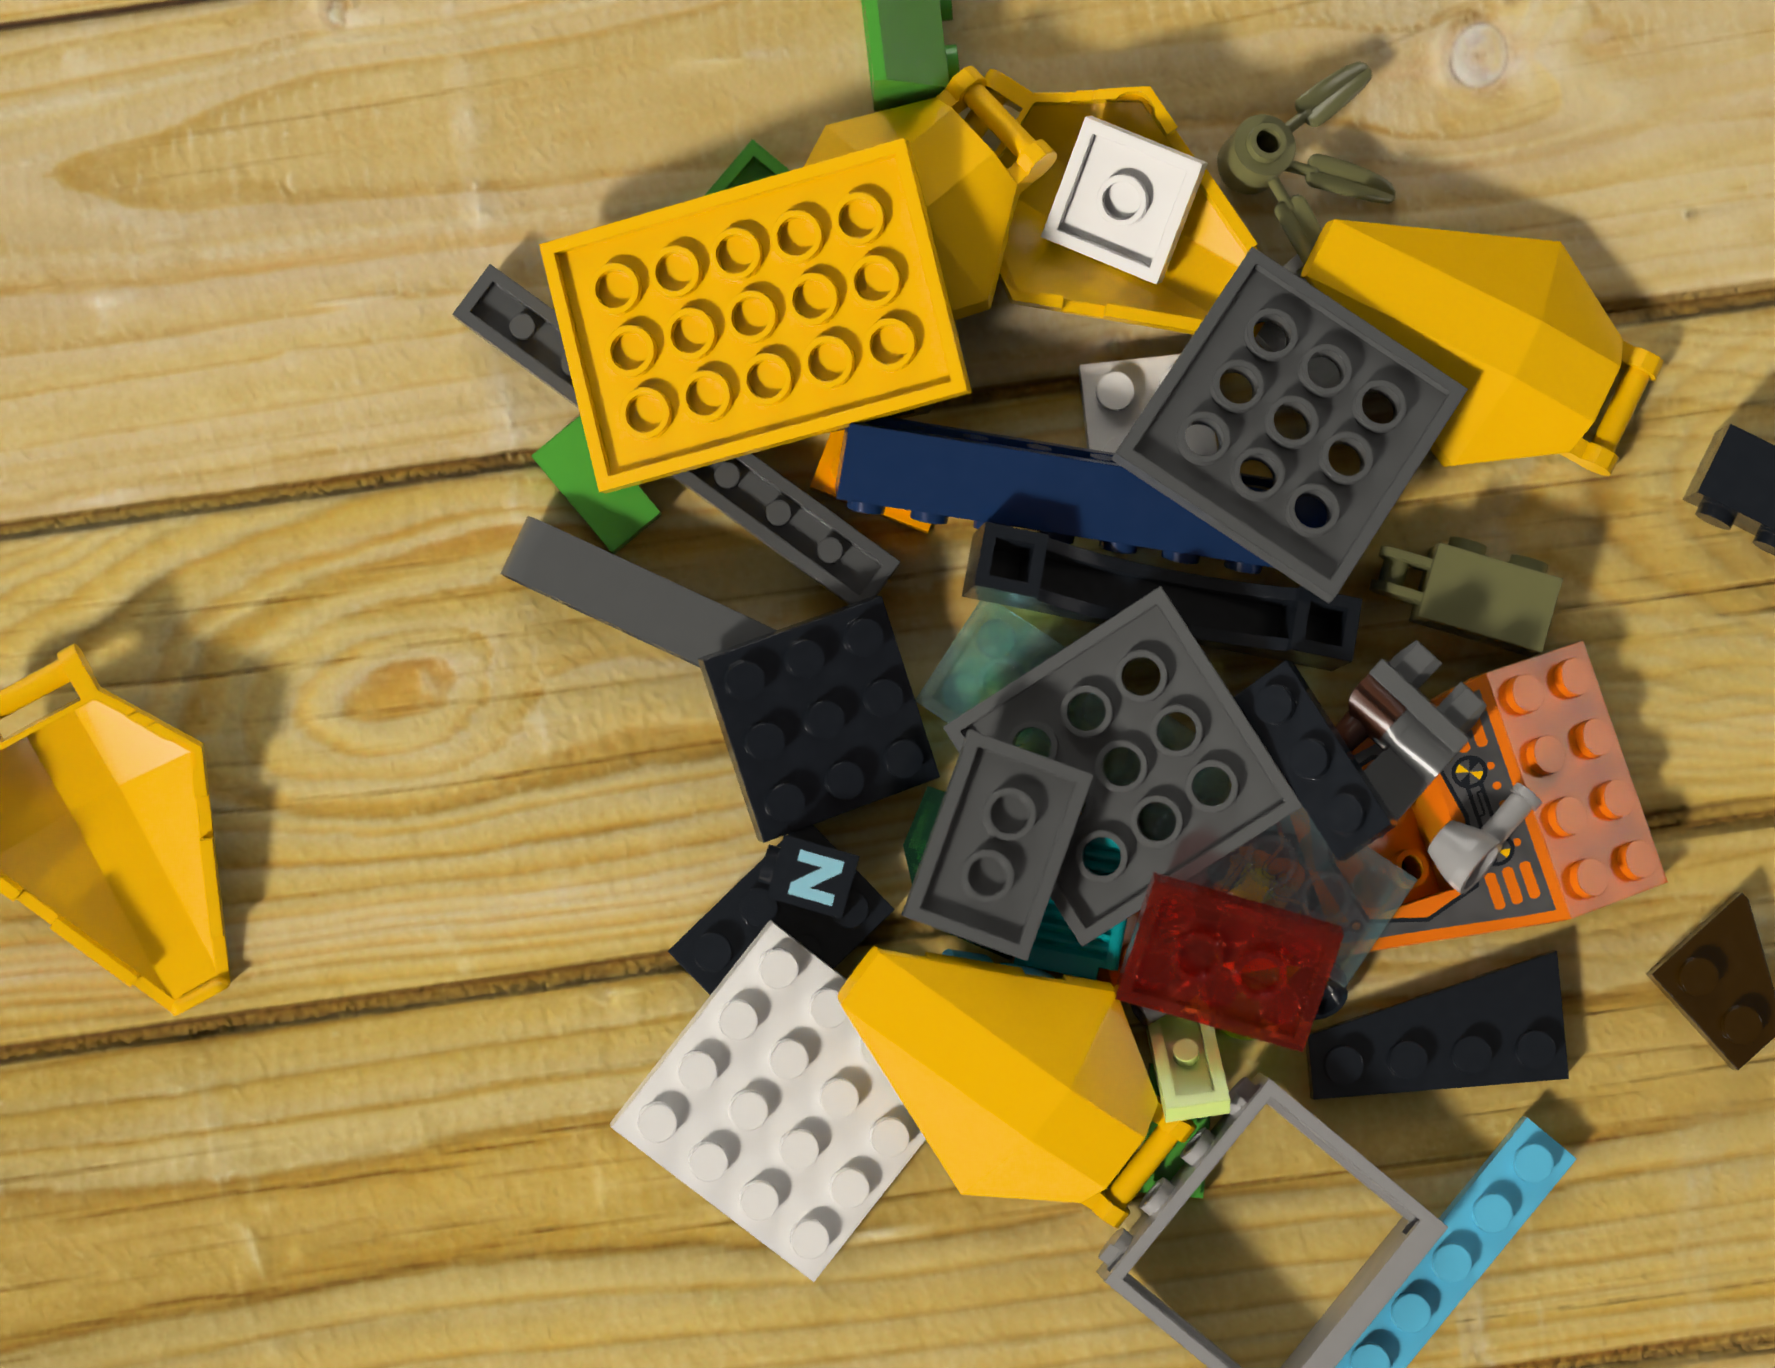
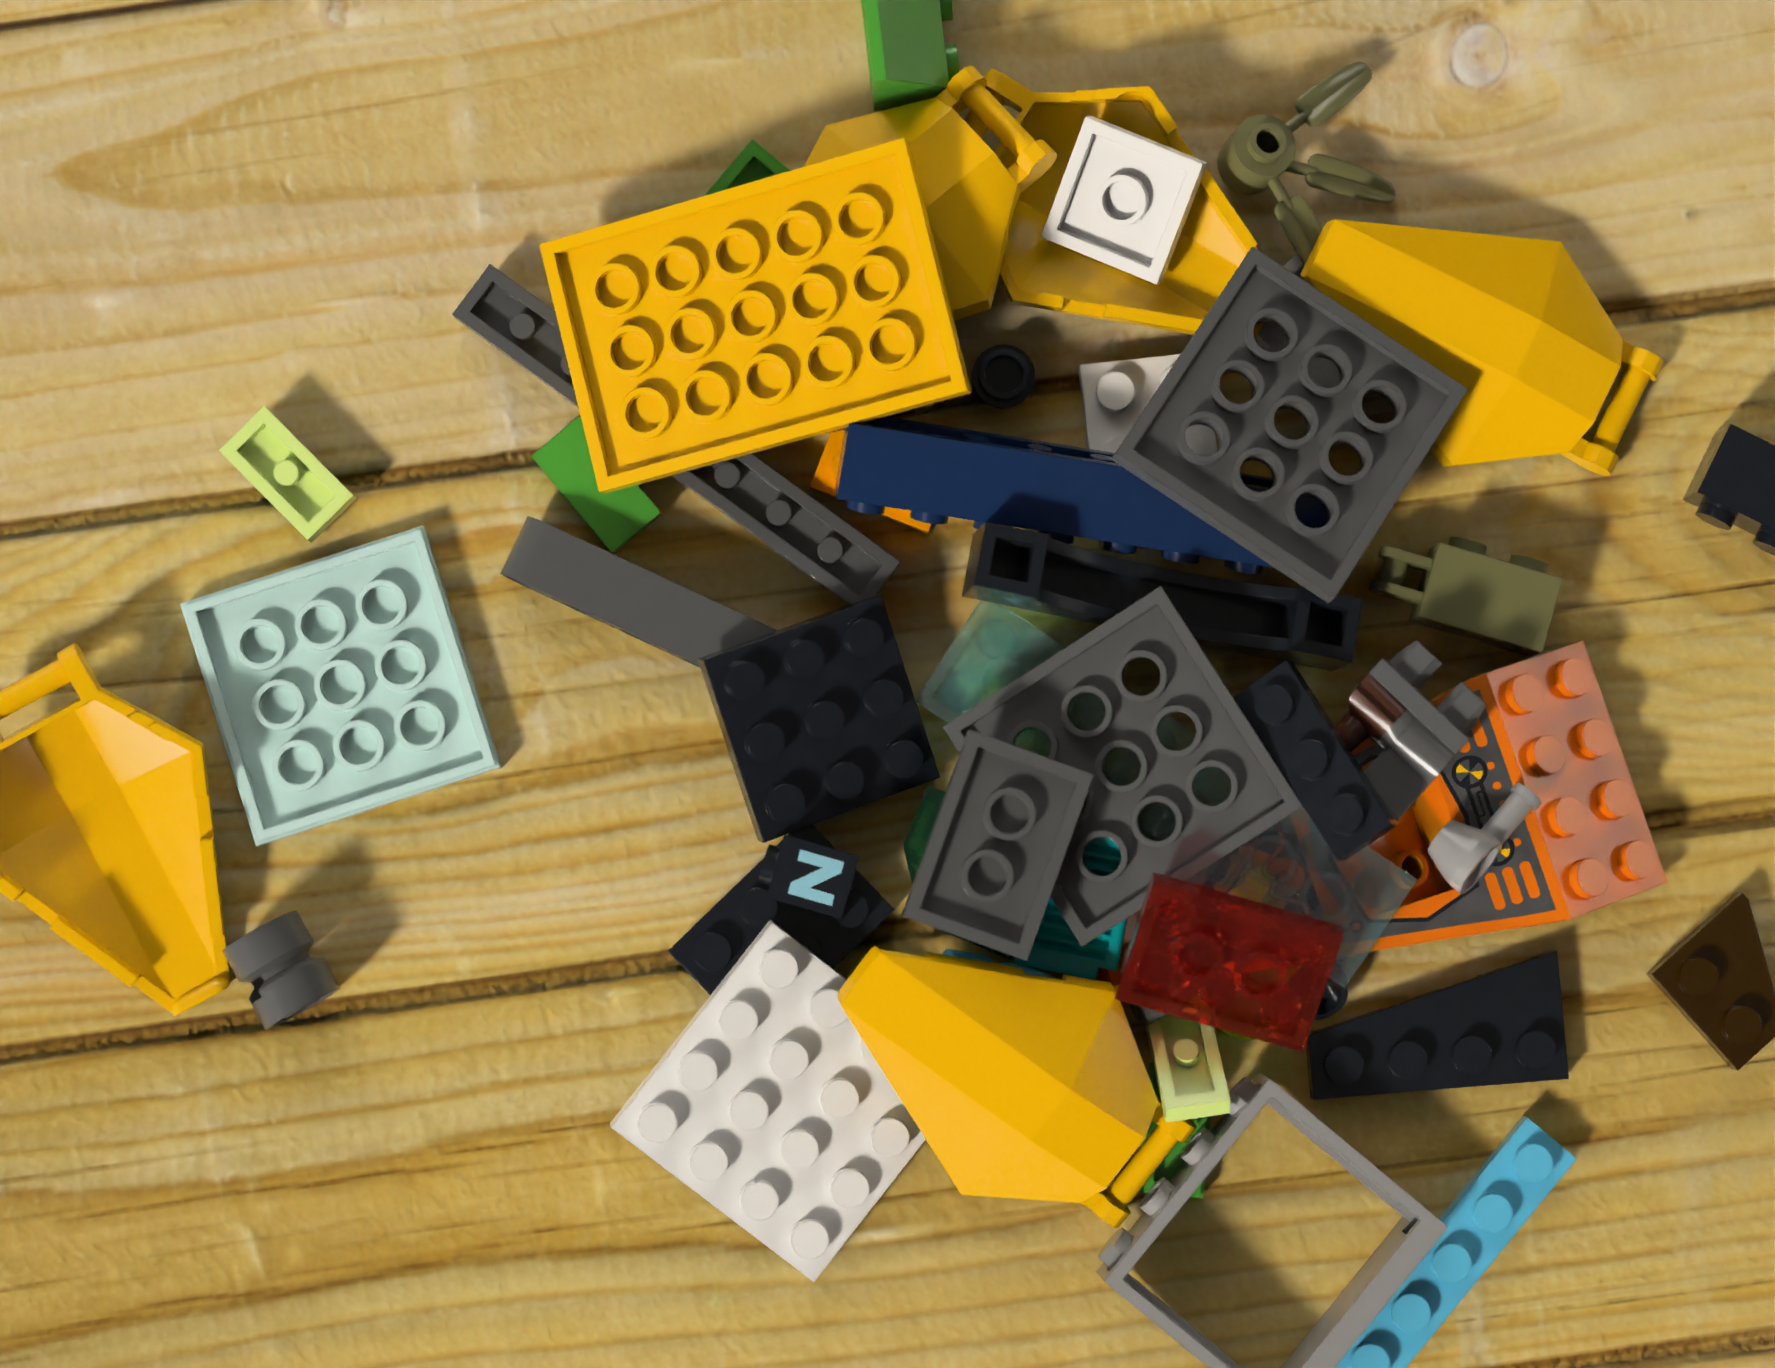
none -> light aqua tile [180,526,502,846]
none -> yellowish green plate [219,406,357,543]
none -> dark grey wheel [222,910,340,1030]
none -> black plate [972,345,1035,409]

